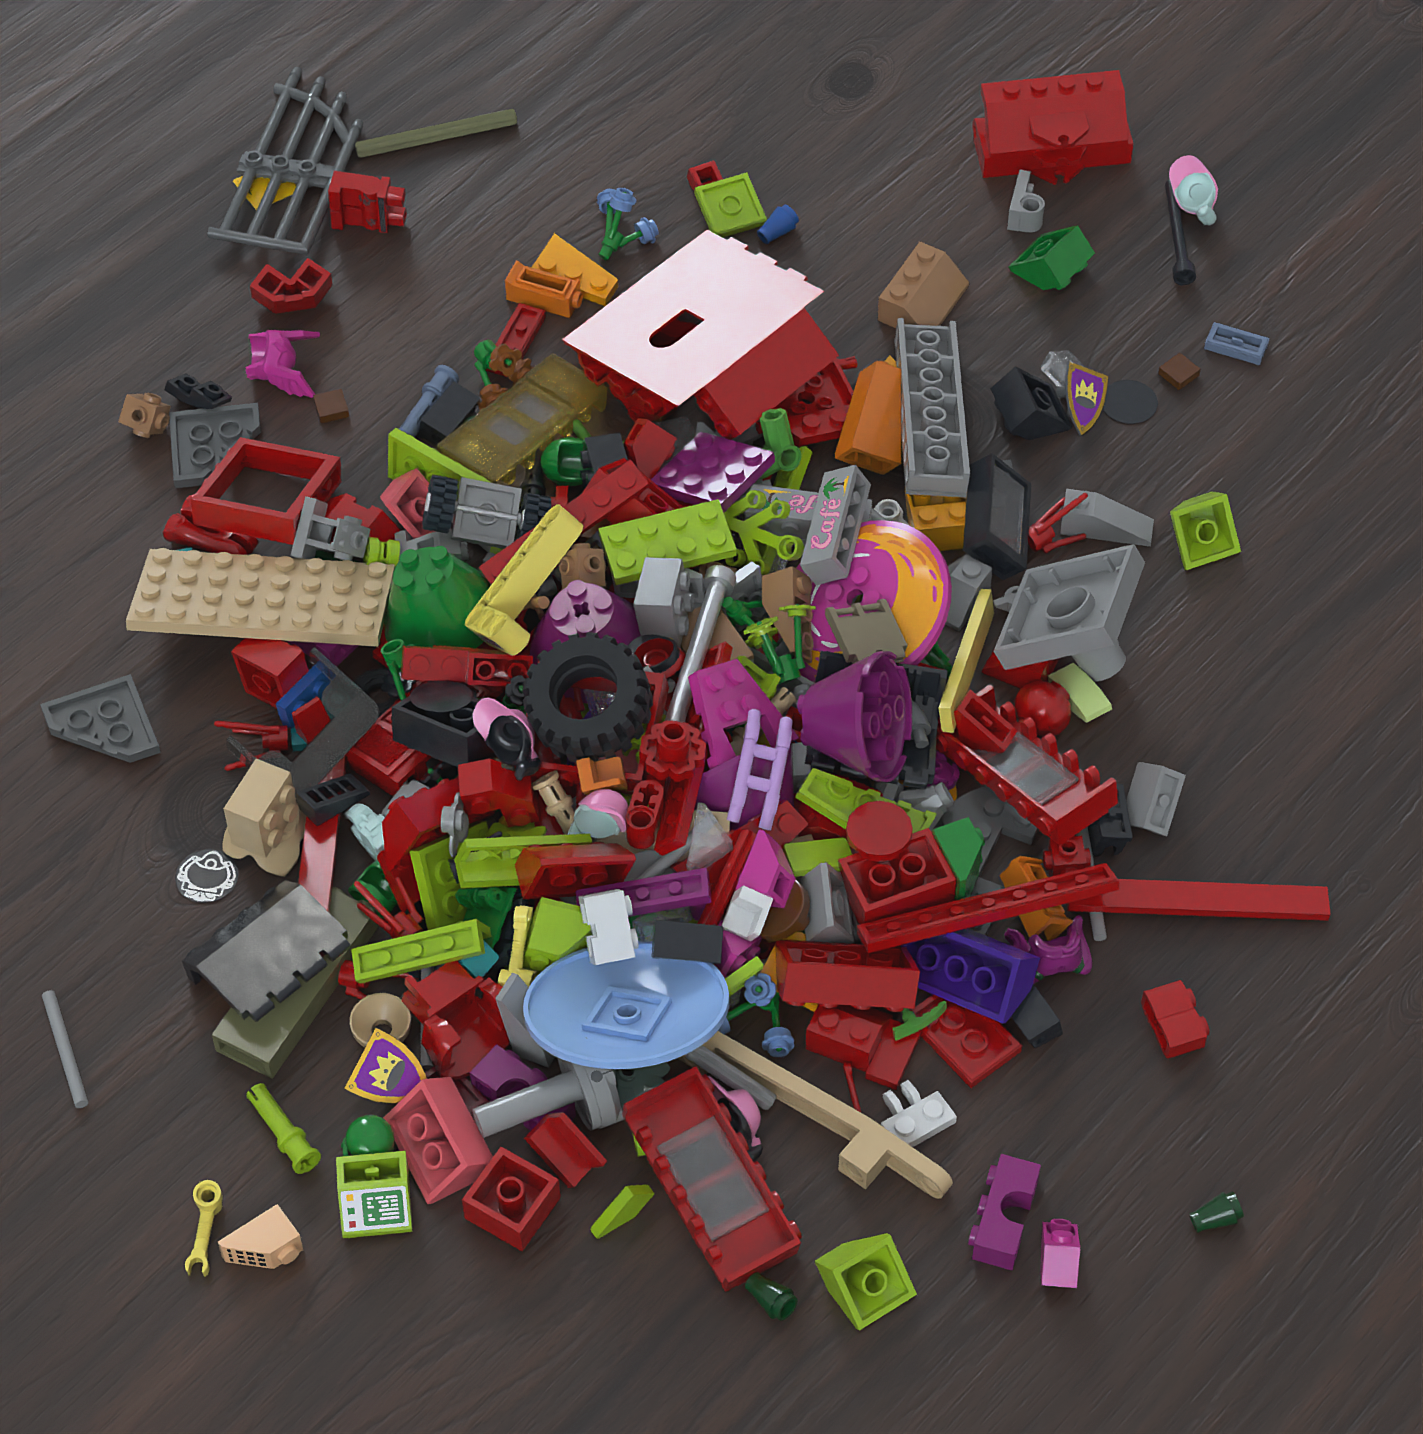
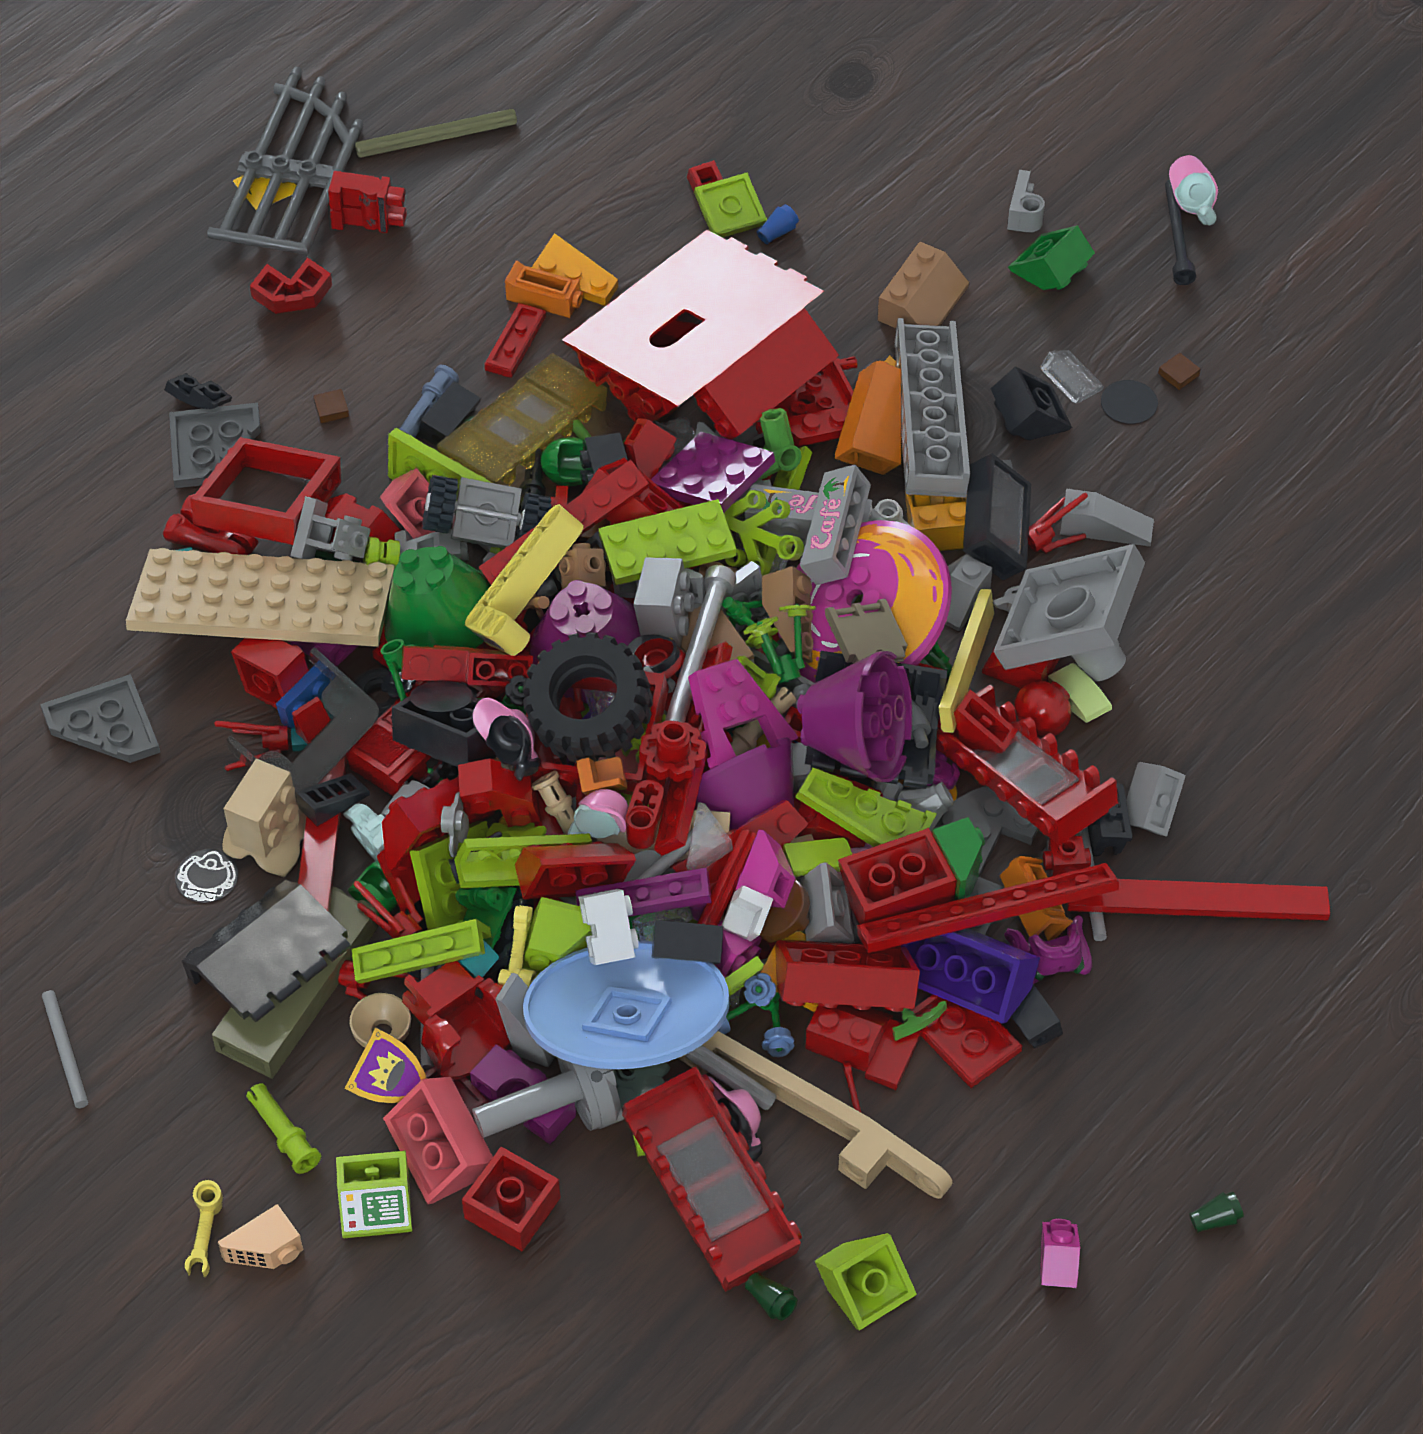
medium nougat brick [118,393,171,438] -> none
dark pink helmet [245,330,320,398] -> none
green helmet [341,1115,395,1157] -> none
dark orange plant [474,340,535,411] -> none
red panel [524,1112,607,1188] -> none
lime tile [590,1185,654,1239] -> none
plant [597,188,659,260] -> none
lavender piece [727,709,793,830] -> none
red tile [846,801,913,862] -> none
white hinge [881,1080,957,1147] -> none
magenta arch [968,1154,1041,1271] -> none
red piece [972,70,1134,185] -> none
shield [1056,362,1108,436] -> none
red brick [1141,980,1210,1059] -> none
lime slope [1170,491,1241,570] -> none
sand blue tile [1204,322,1270,365] -> none

